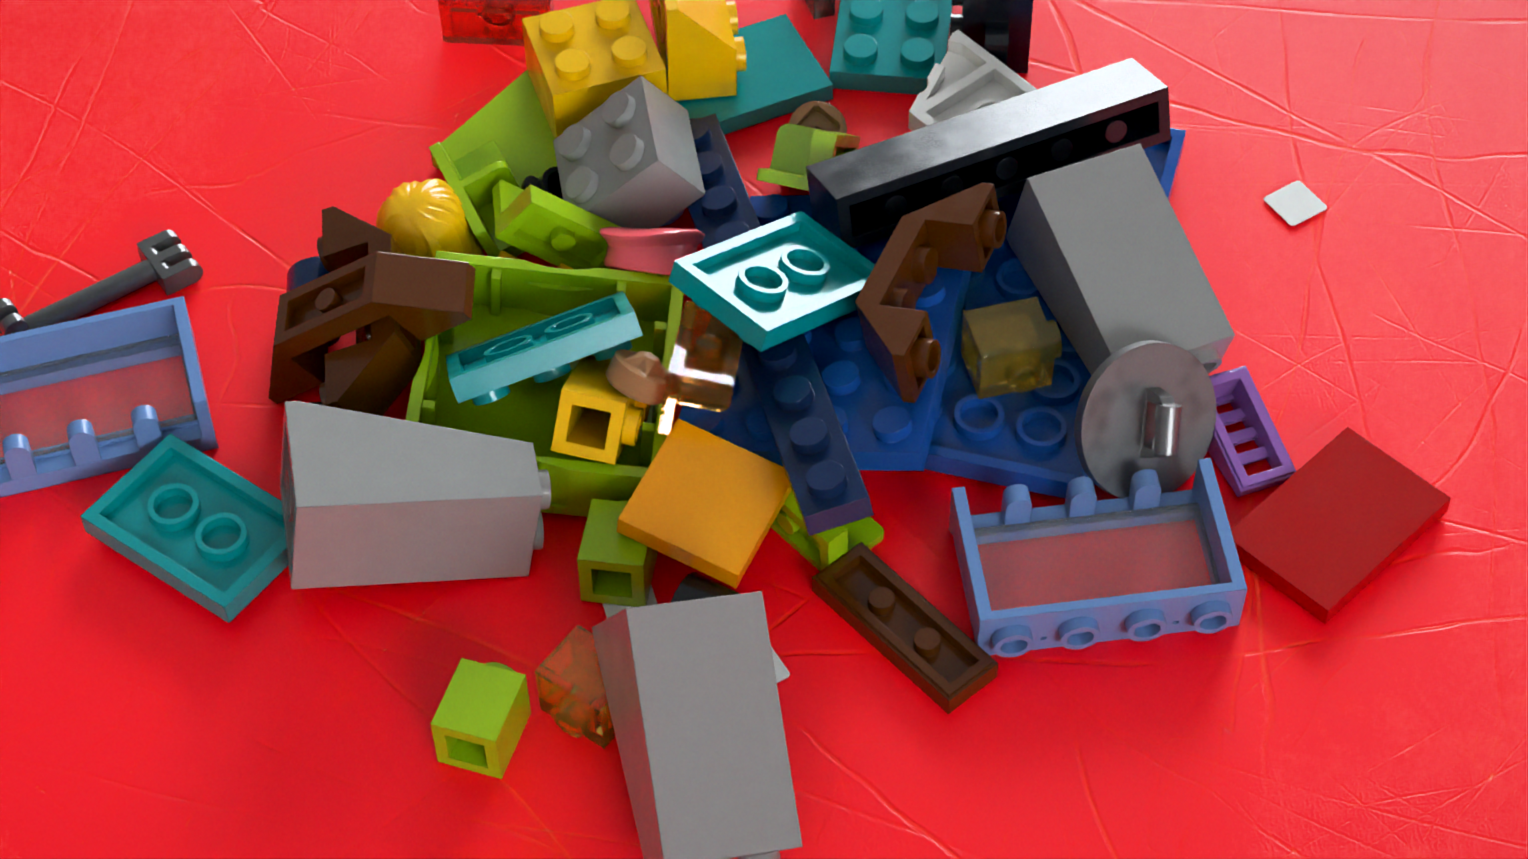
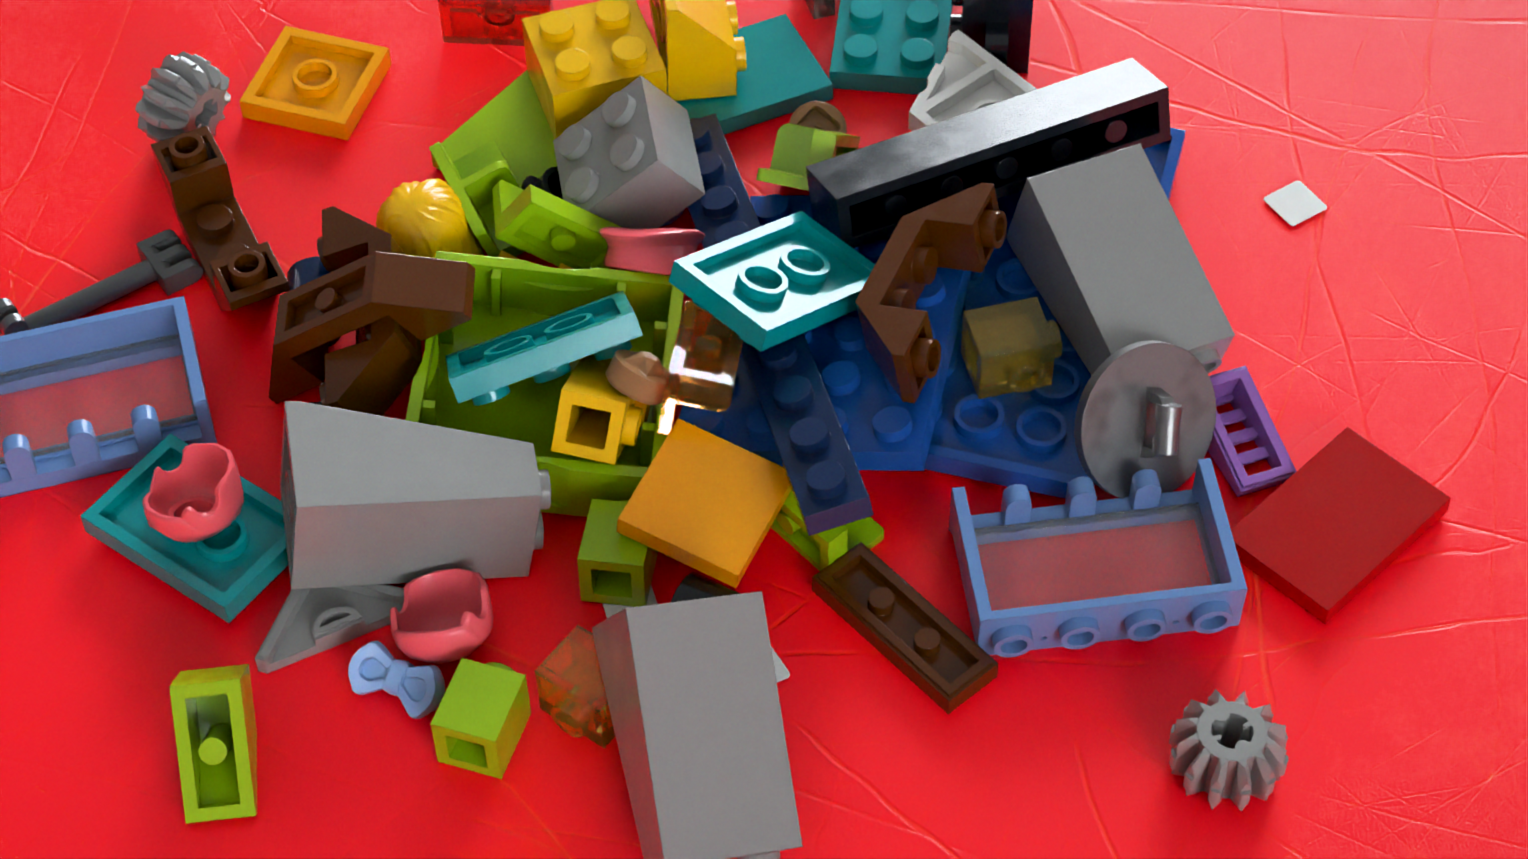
none -> light grey gear [135,51,231,142]
none -> coral hair [142,443,244,543]
none -> reddish brown slope [151,125,290,311]
none -> lime slope [169,664,257,824]
none -> light orange tile [239,26,392,141]
none -> light grey tile [255,584,404,674]
none -> light blue piece [348,640,445,719]
none -> coral hair [390,568,494,665]
none -> light grey gear [1169,689,1289,811]

